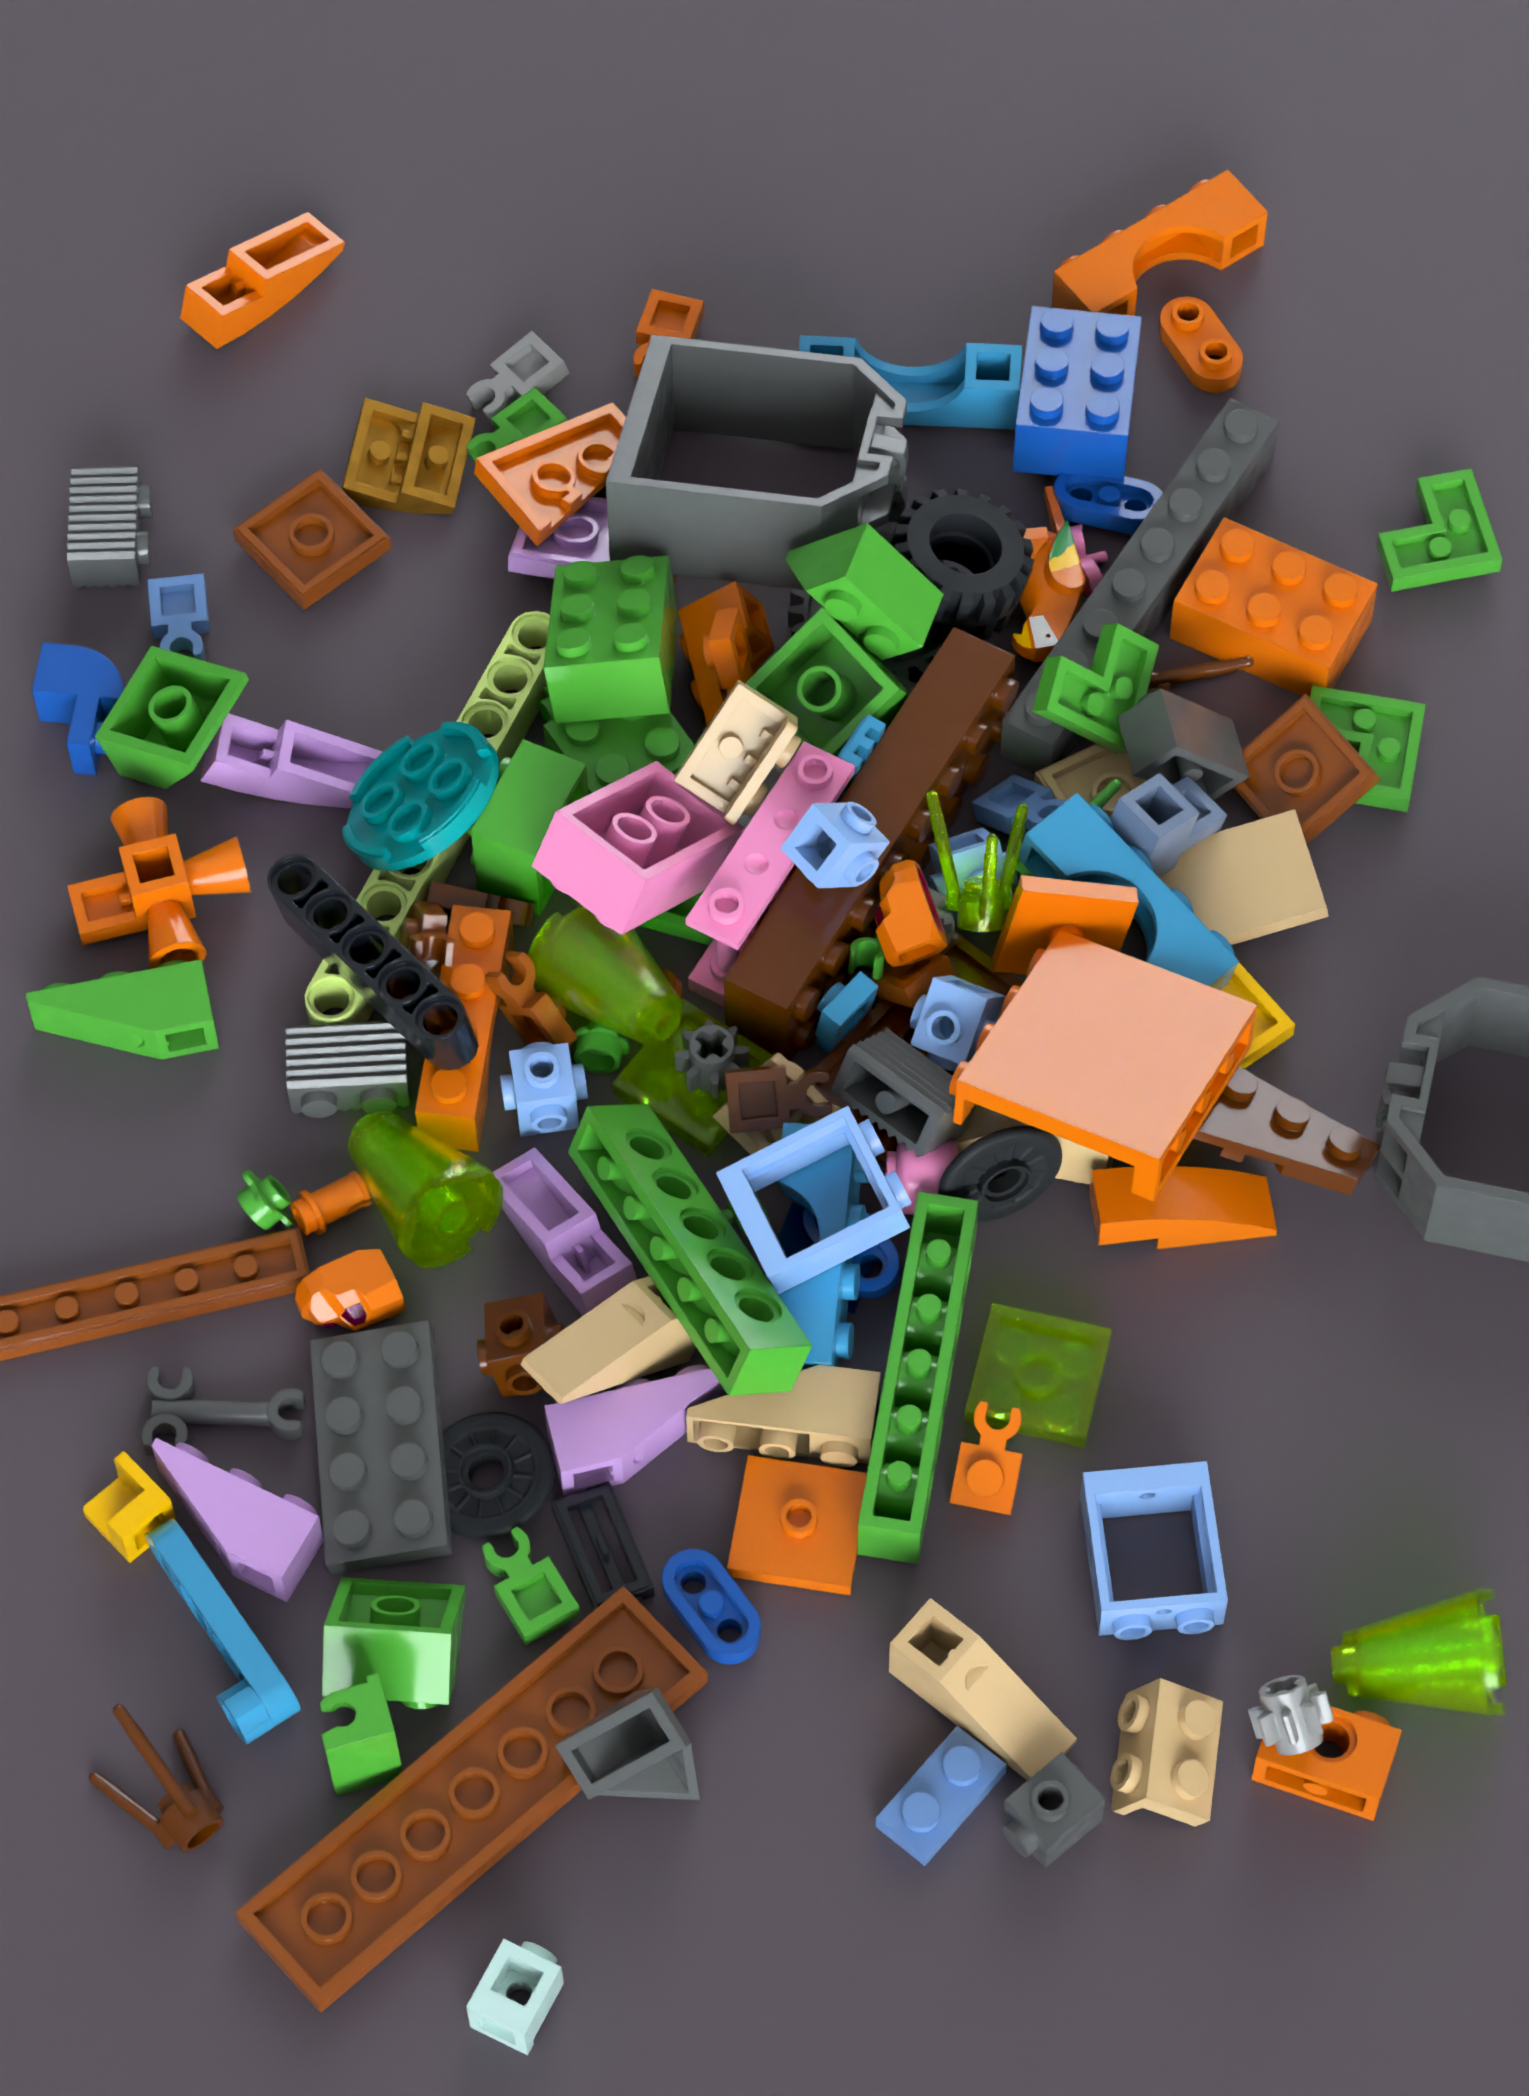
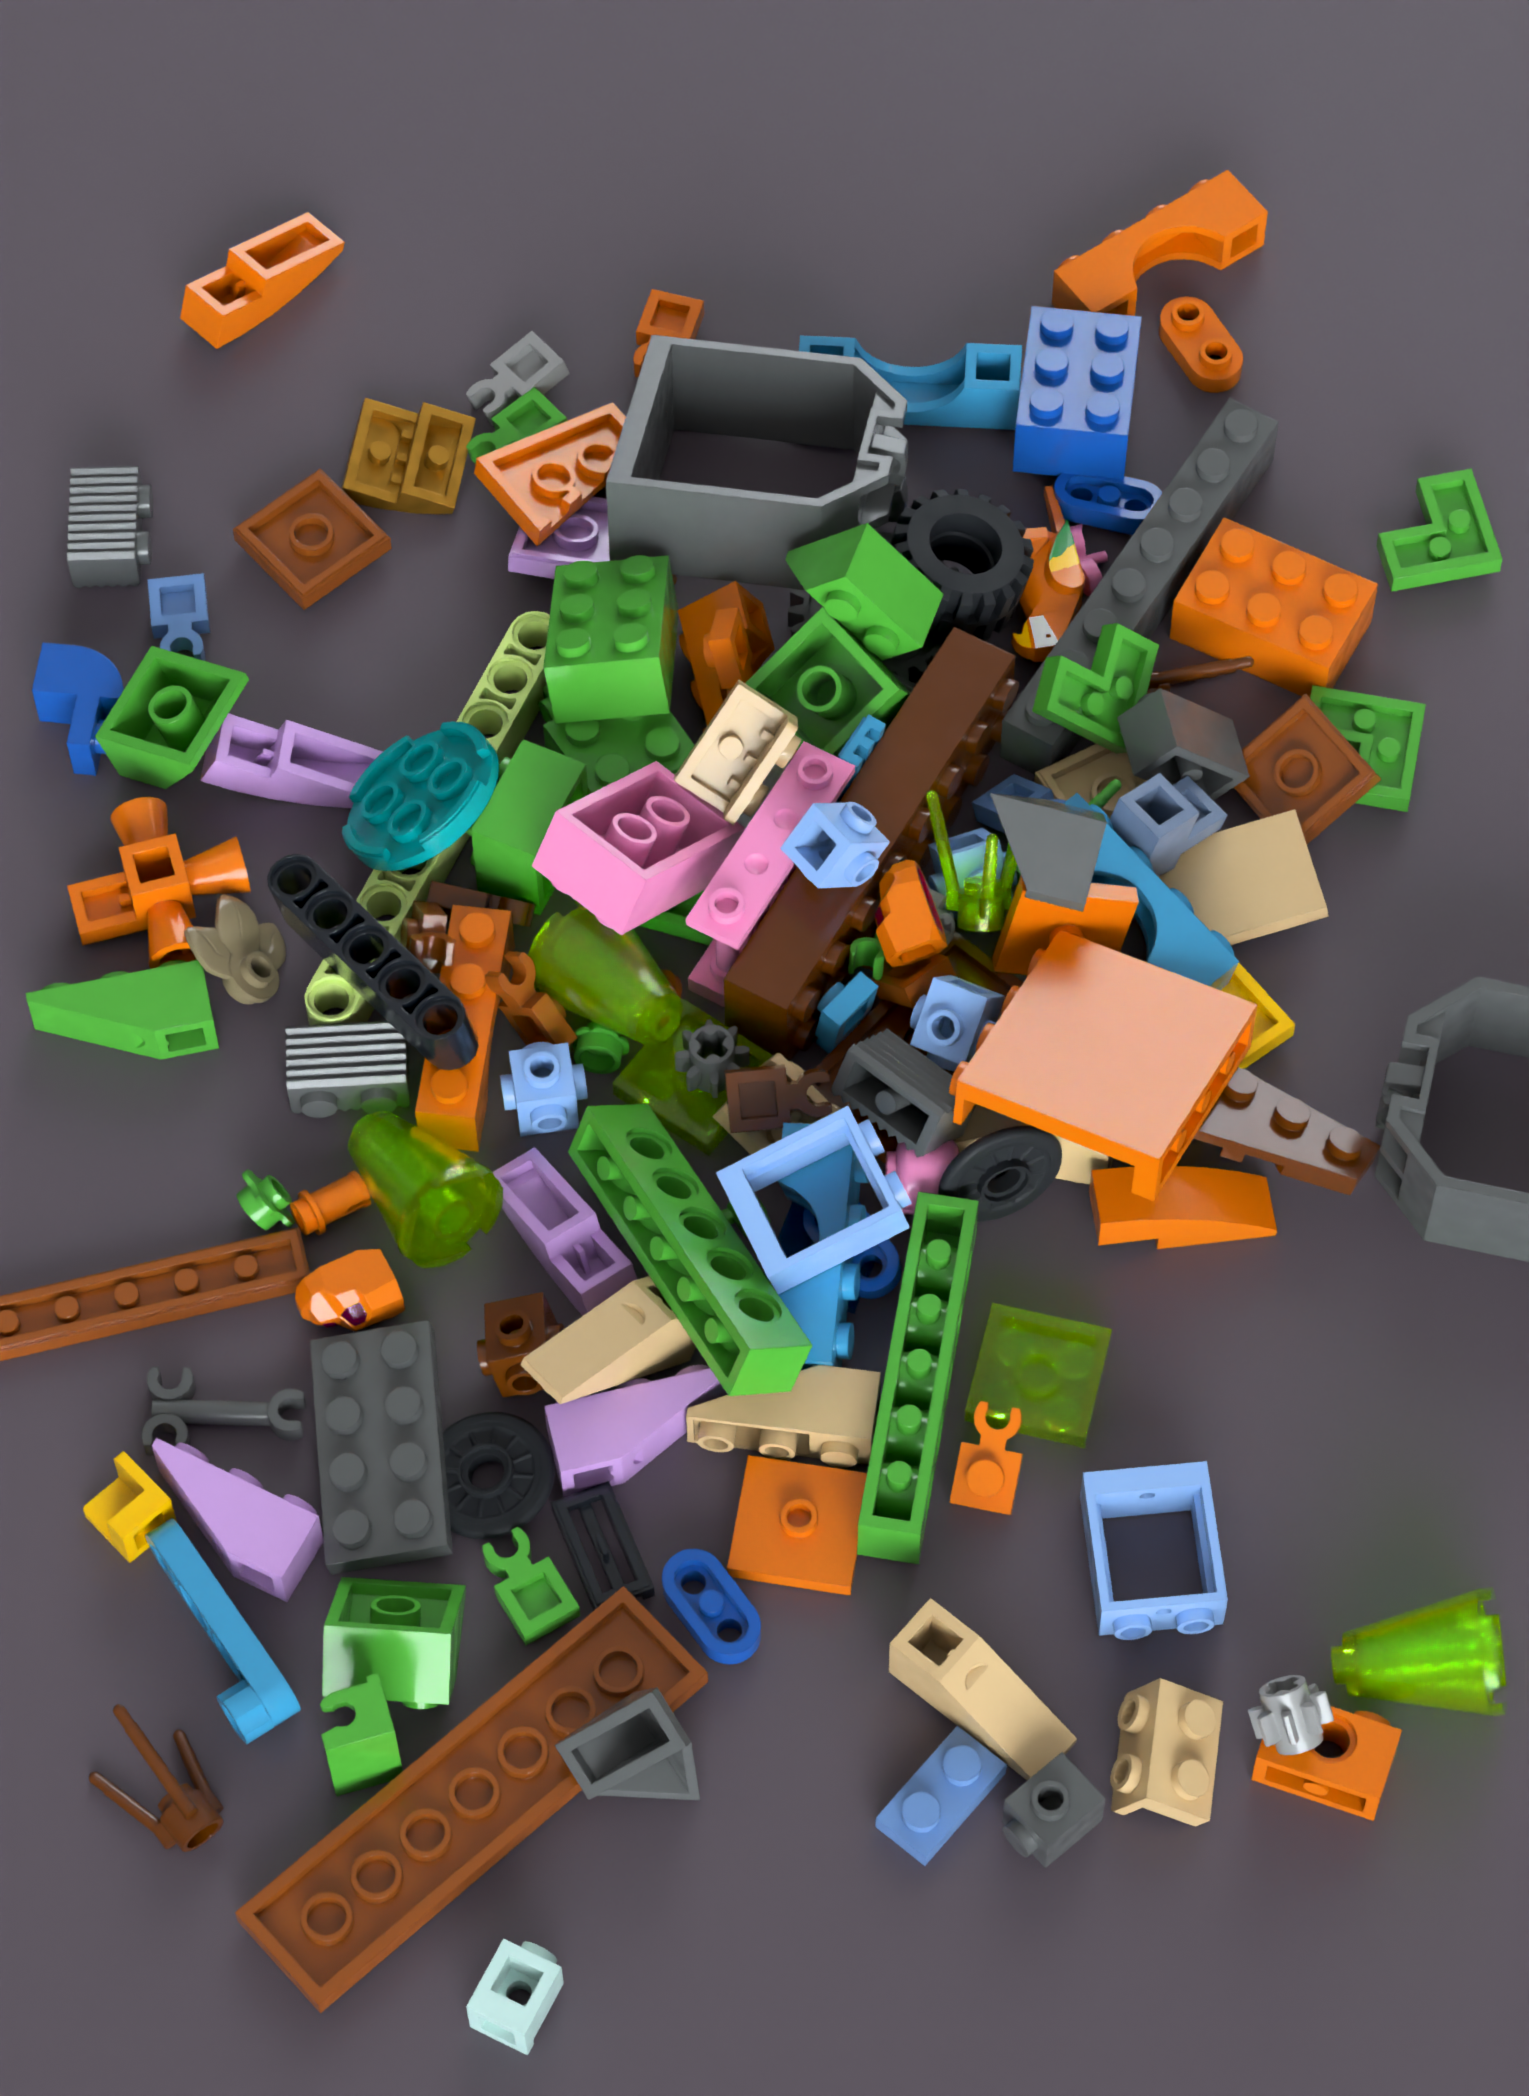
none -> dark tan plate [184,894,286,1005]
none -> slope [990,793,1107,912]

